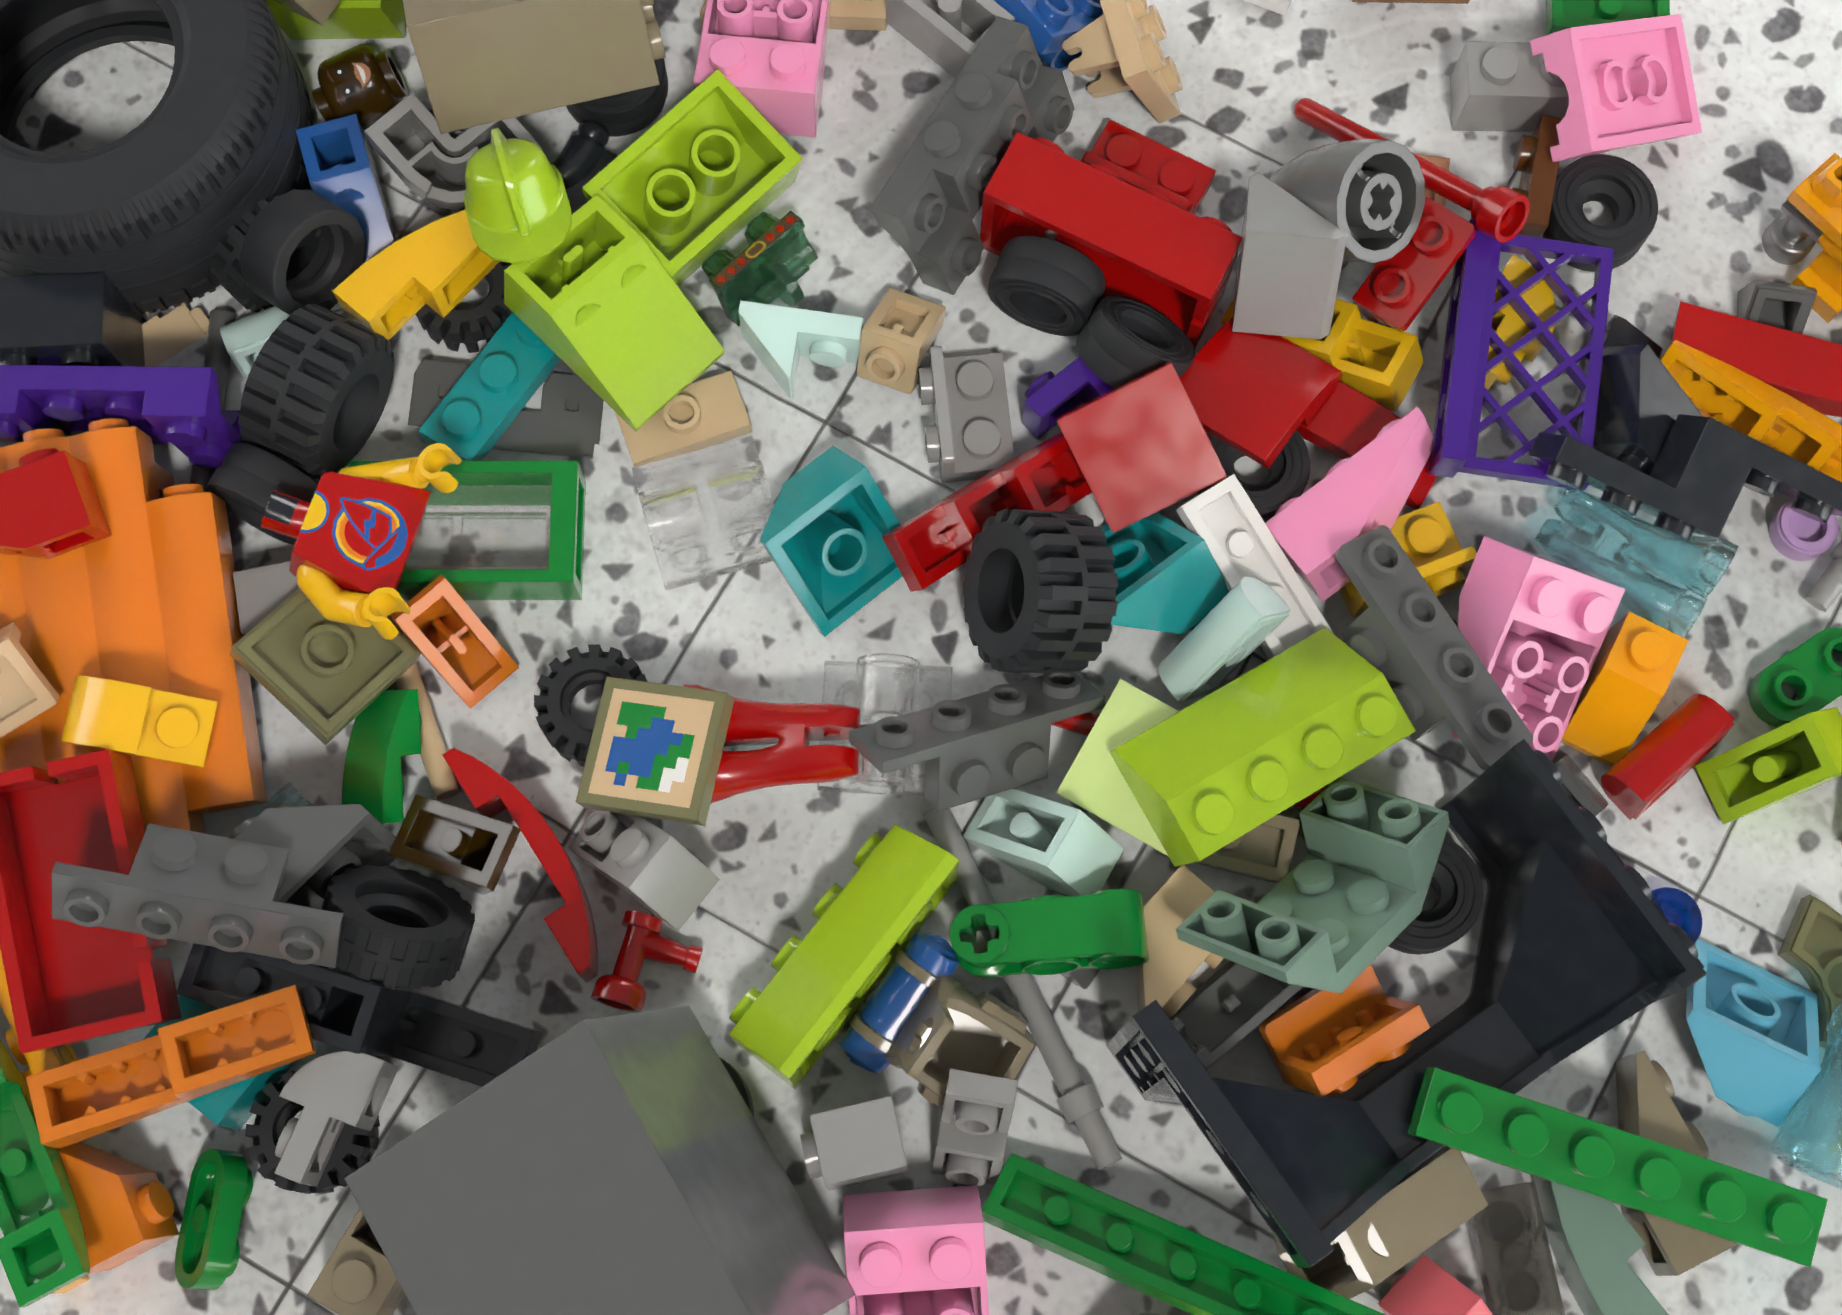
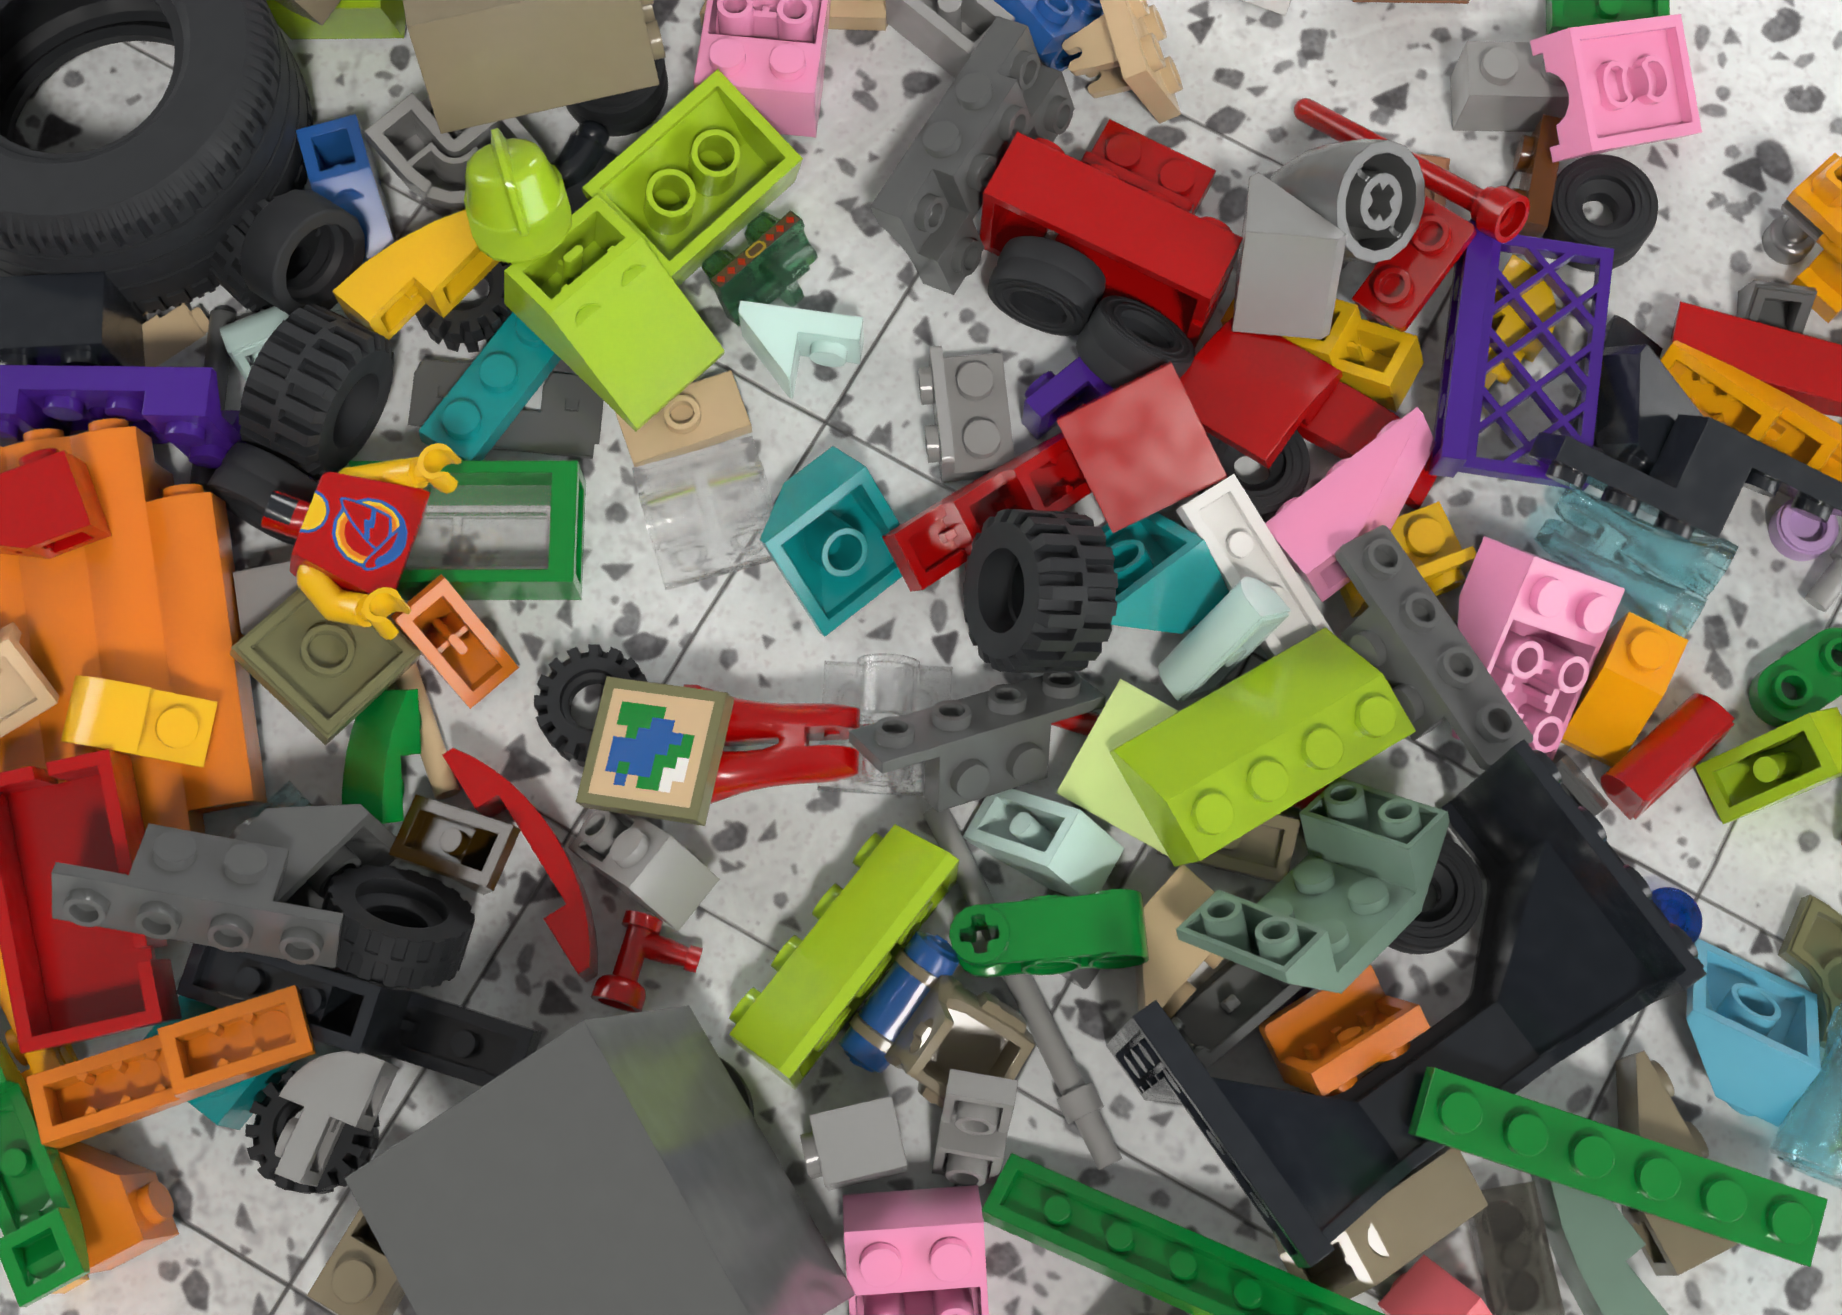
green plate [175,1148,253,1291] -> none
dark brown head [312,44,408,132] -> none
tan bracket [857,288,946,394] -> none

